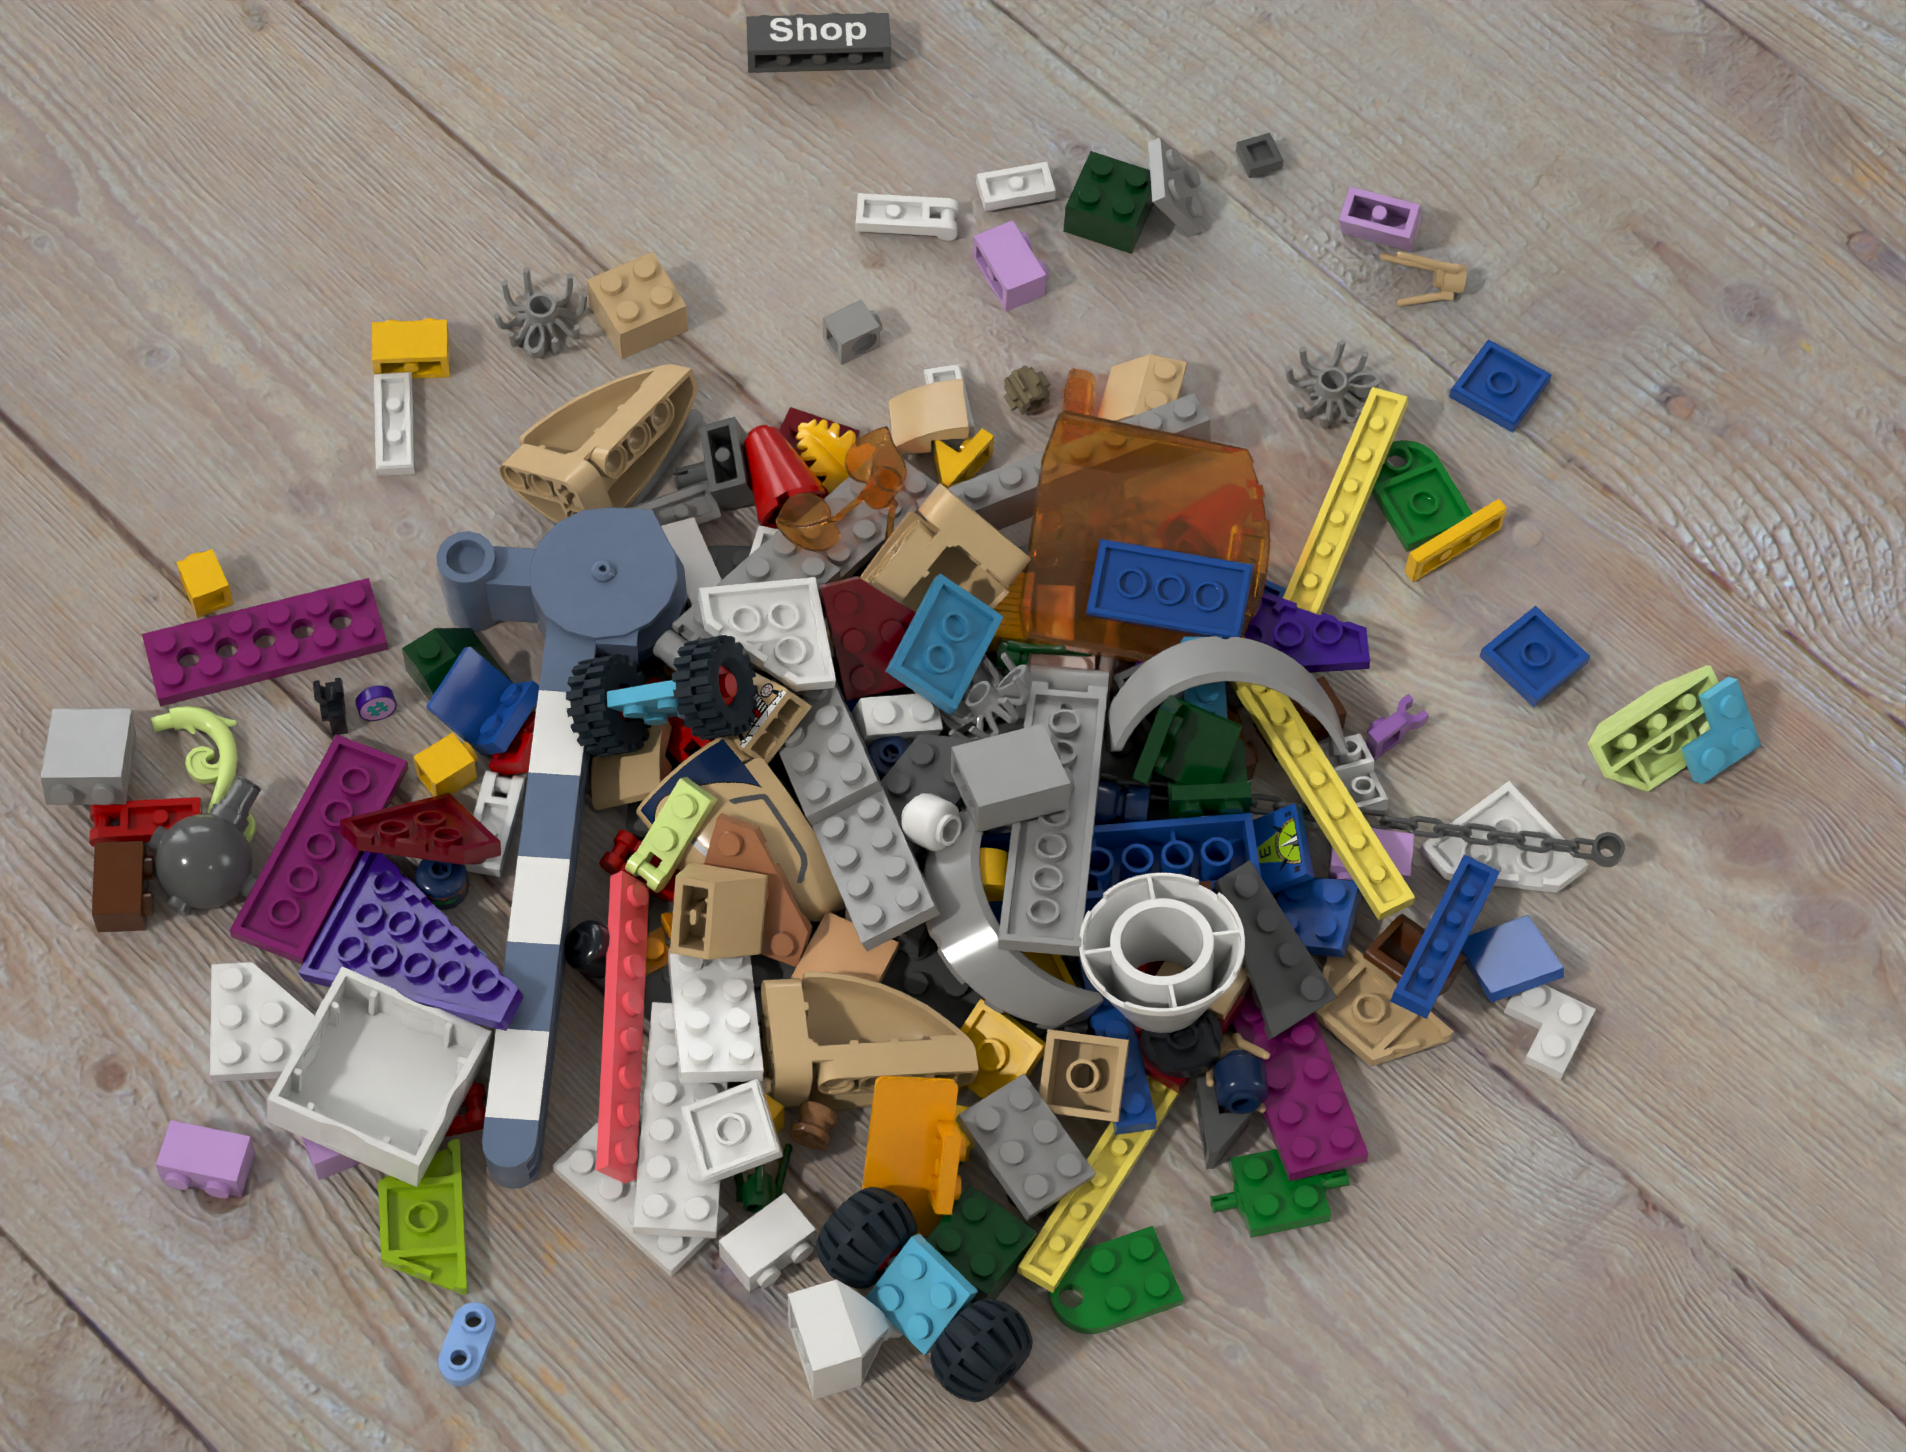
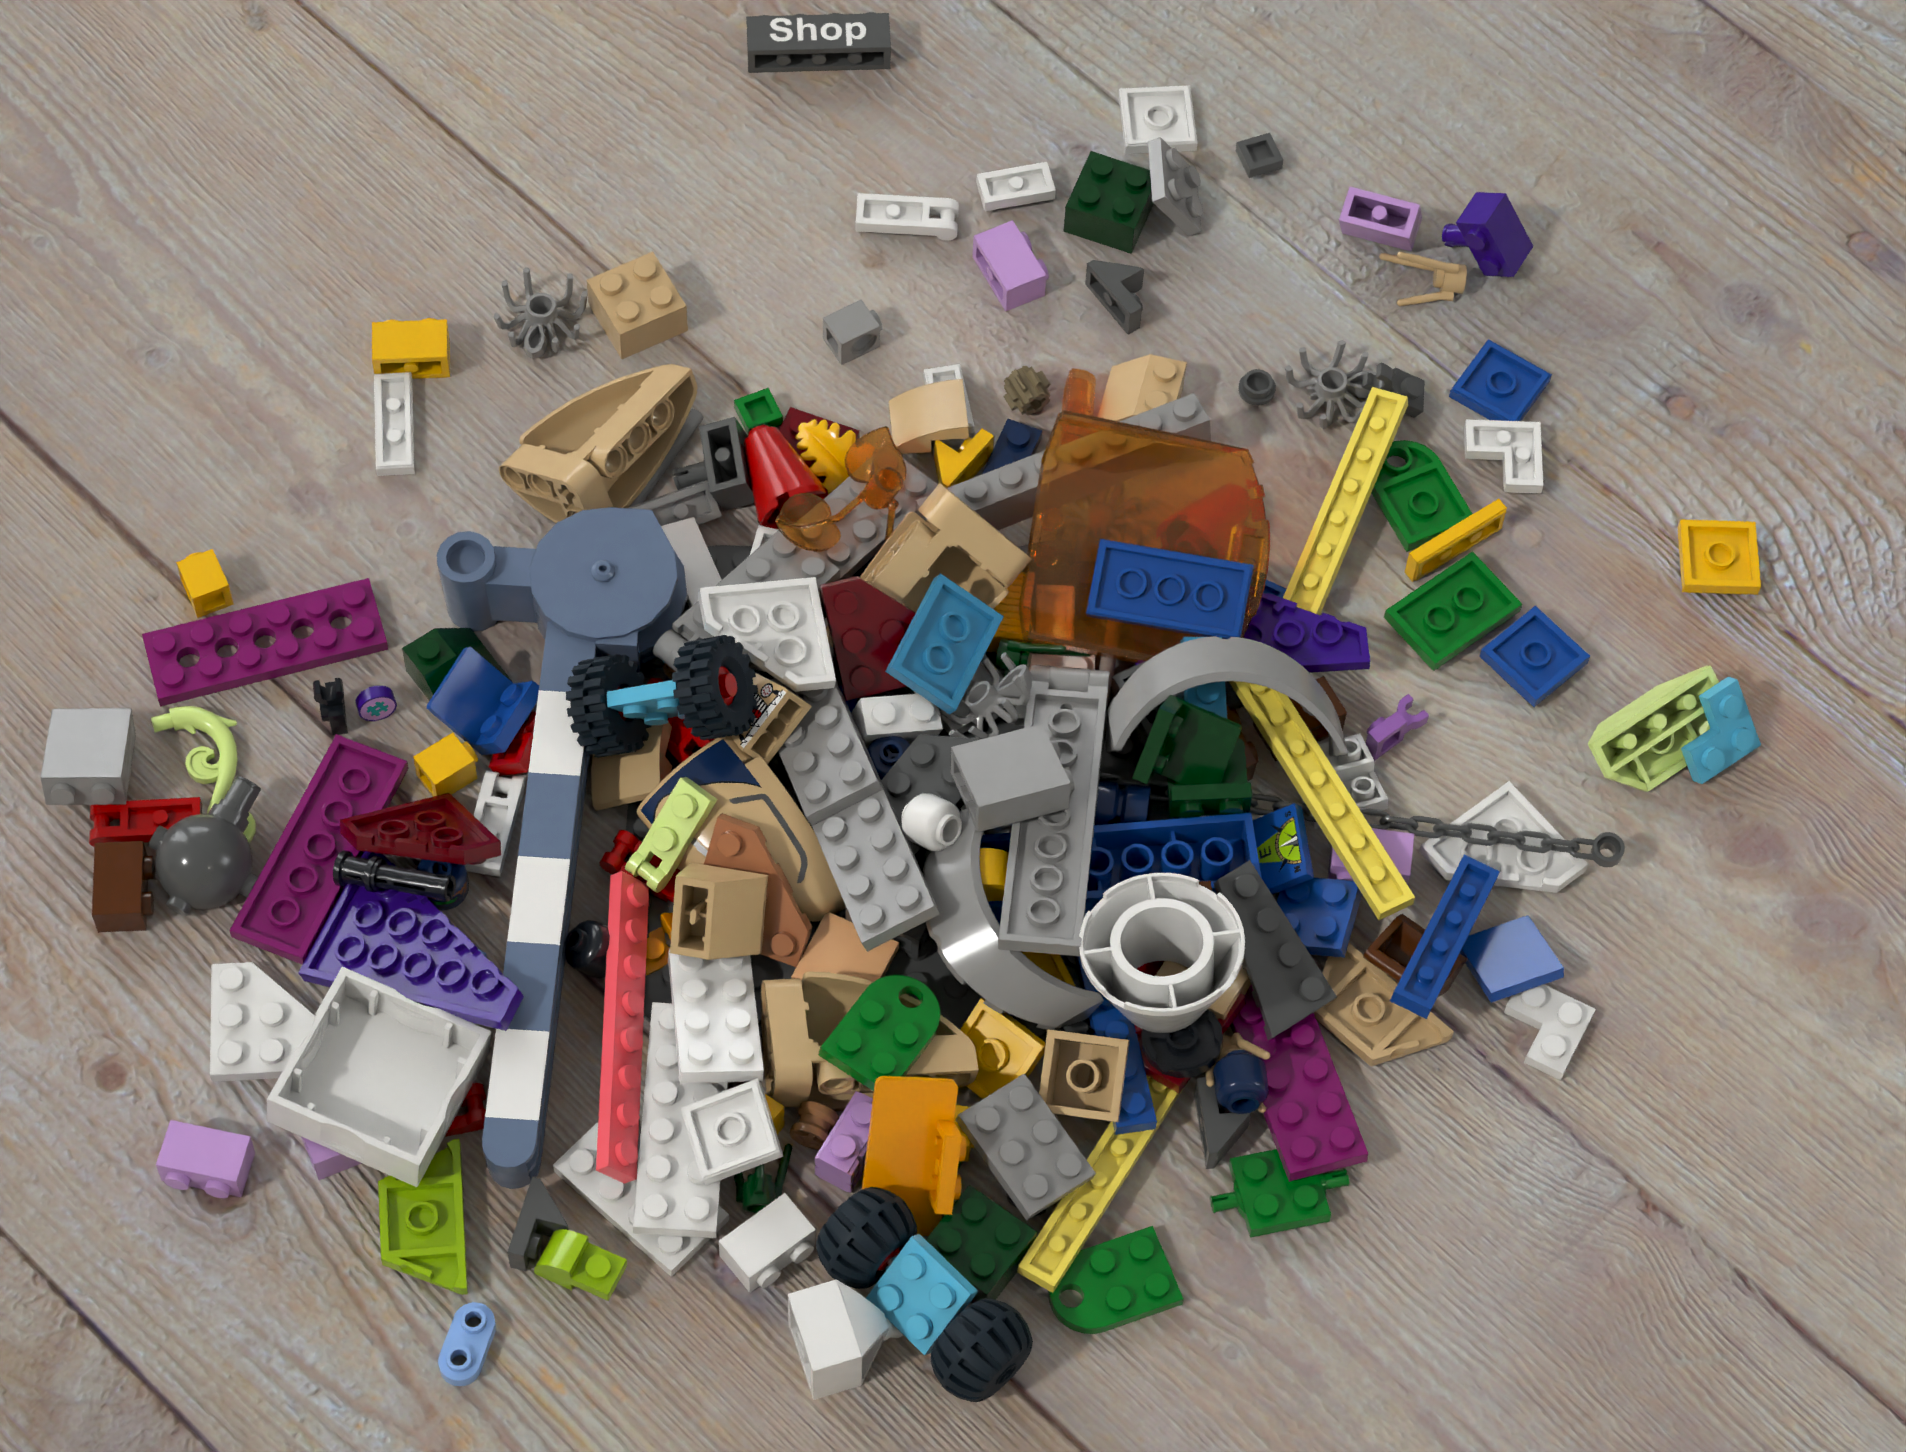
none -> black pin [333,850,456,901]
none -> dark grey slope [507,1177,569,1271]
none -> lime brick [534,1229,627,1301]
none -> green plate [734,388,783,435]
none -> lavender brick [815,1091,873,1193]
none -> green plate [818,975,940,1091]
none -> dark blue plate [982,419,1042,474]
none -> dark grey slope [1085,260,1144,335]
none -> white tile [1119,85,1198,154]
none -> dark grey plate [1238,369,1276,405]
none -> dark grey plate [1362,362,1425,418]
none -> green plate [1384,551,1522,671]
none -> dark purple brick [1442,192,1533,277]
none -> white plate [1464,419,1543,494]
none -> yellow plate [1677,519,1761,595]

